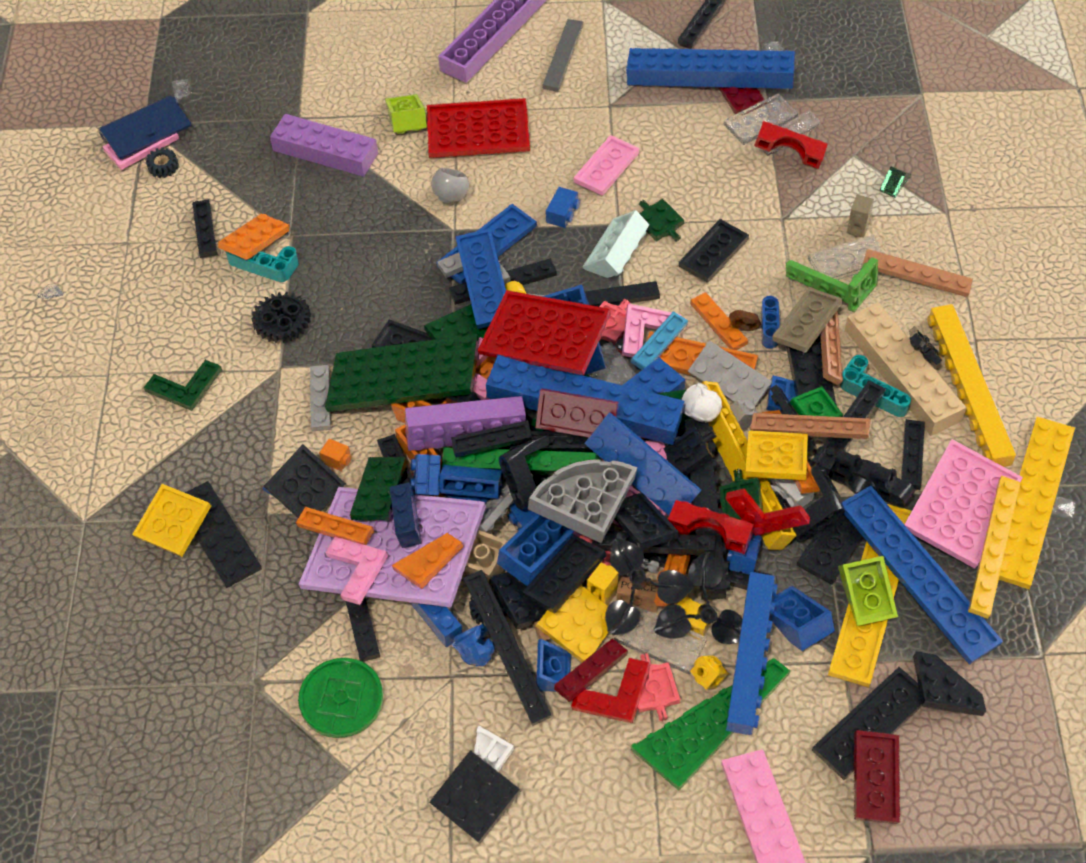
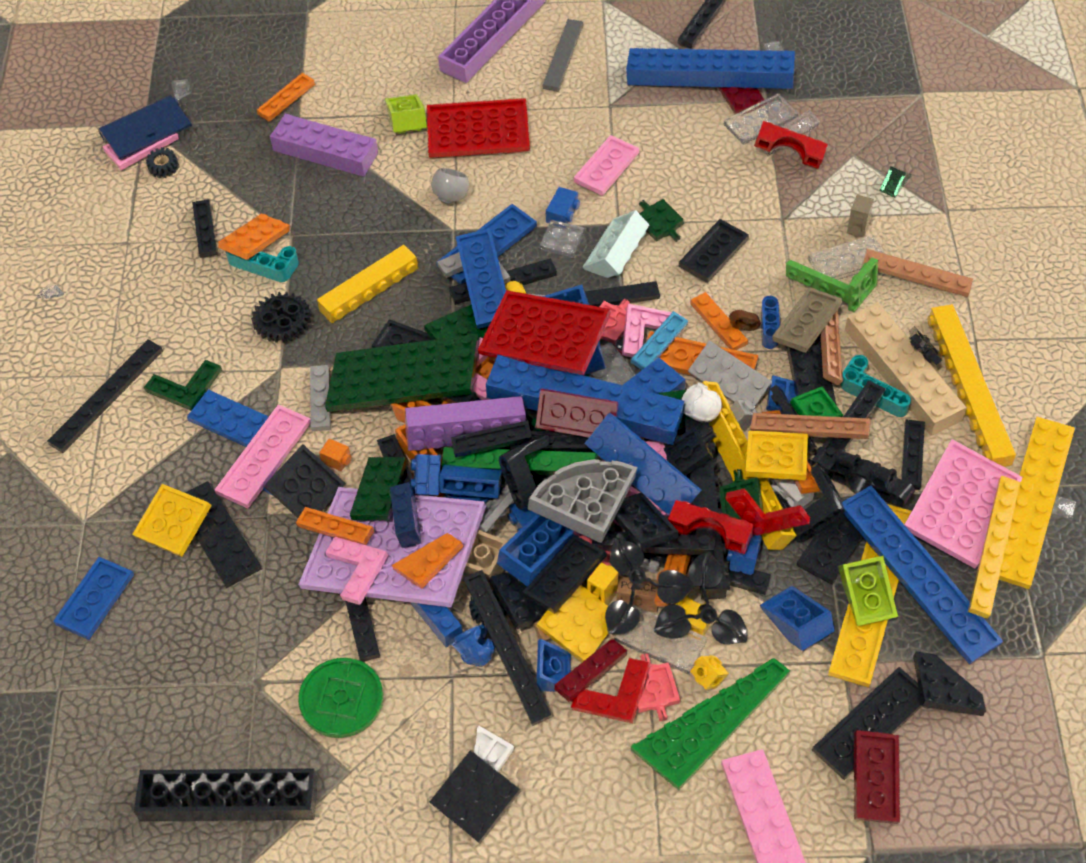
blue brick [726,572,778,735] -> none
none -> black plate [47,339,163,453]
none -> blue plate [53,557,134,640]
none -> black brick [134,768,318,822]
none -> blue plate [187,389,269,447]
none -> bright pink plate [215,405,311,509]
none -> orange plate [257,73,315,122]
none -> yellow brick [317,245,418,323]
none -> clear plate [540,220,585,258]

